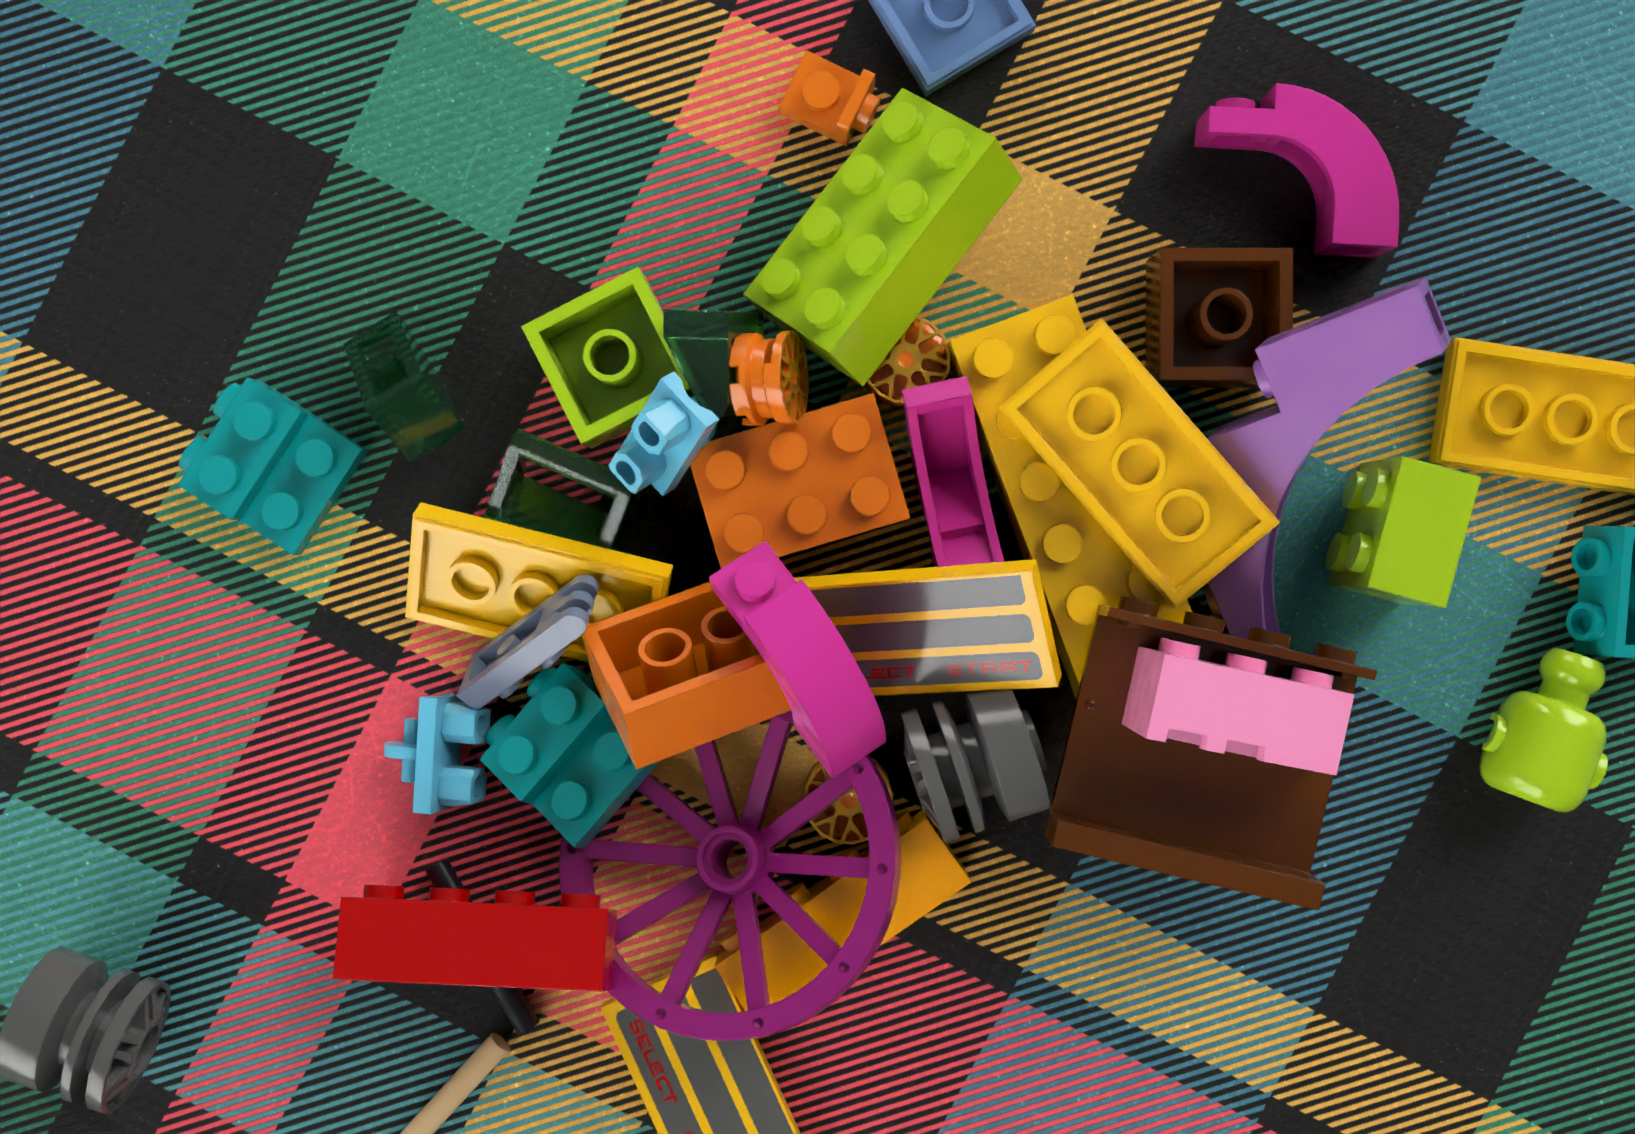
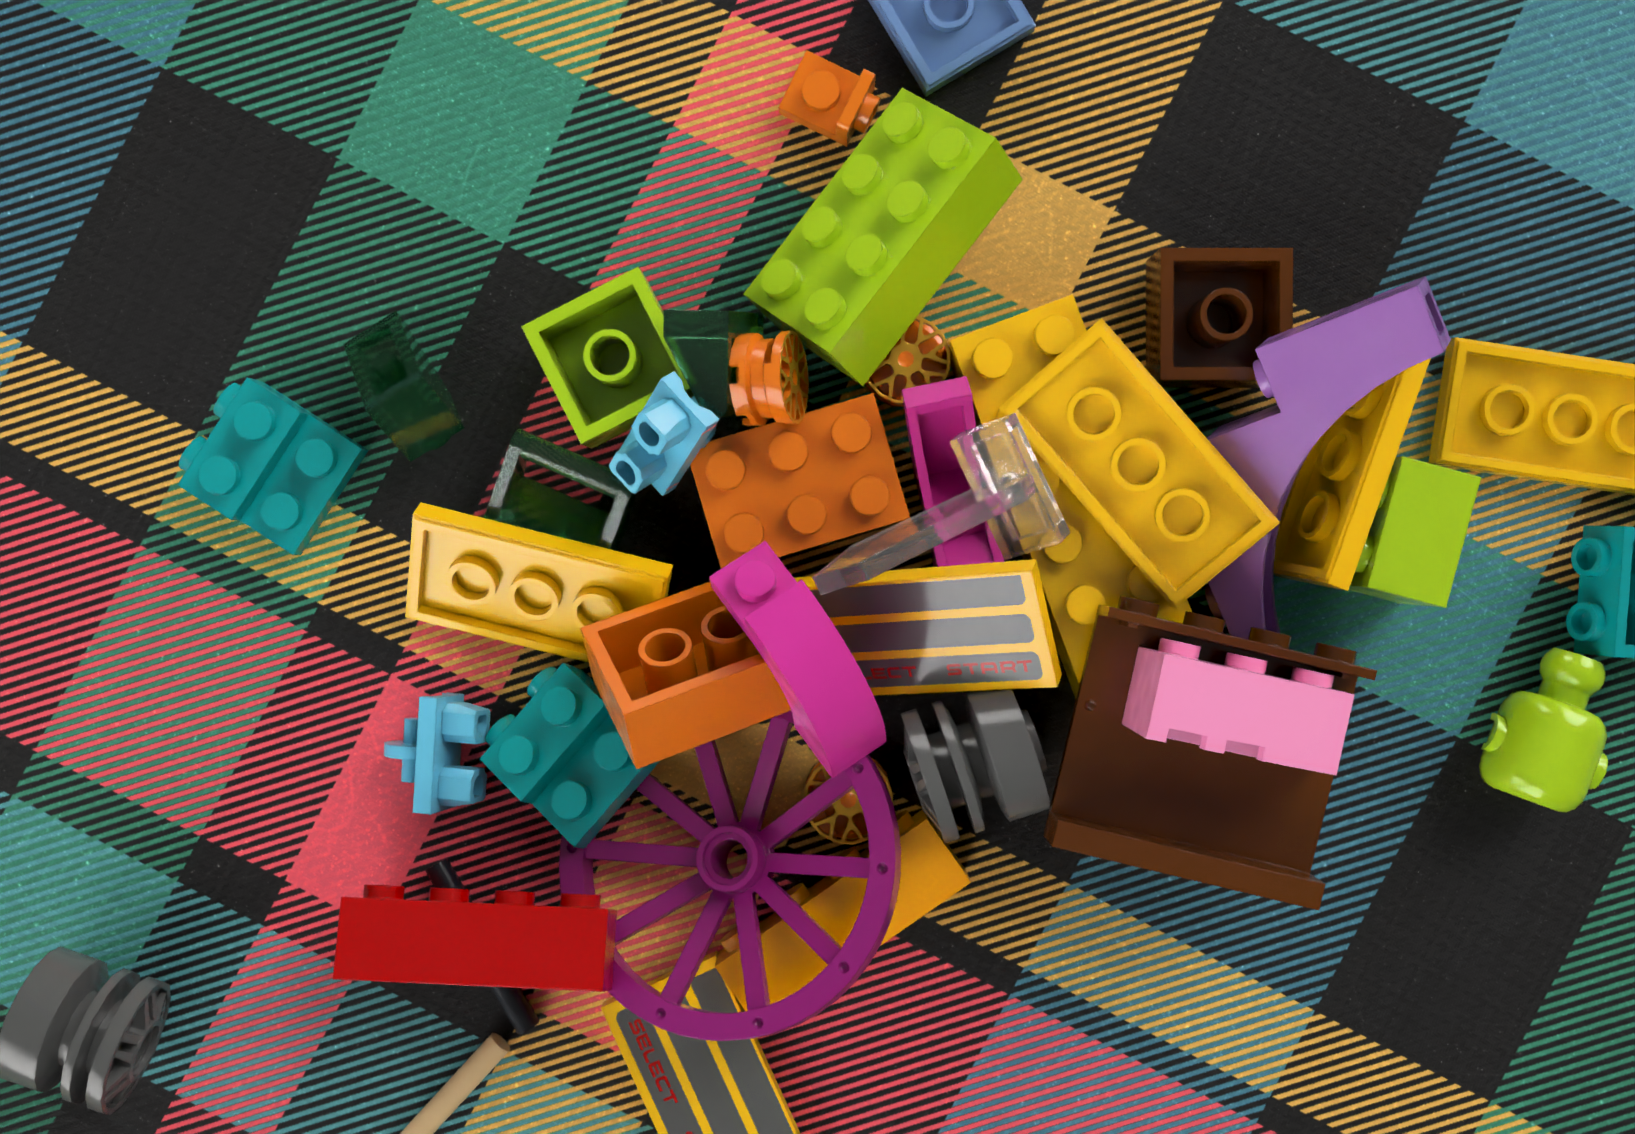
sand blue hinge [456,574,599,710] -> none
dark pink arch [1194,83,1399,258] -> none
none -> clear piece [812,413,1070,595]
none -> yellow tile [1273,358,1431,591]

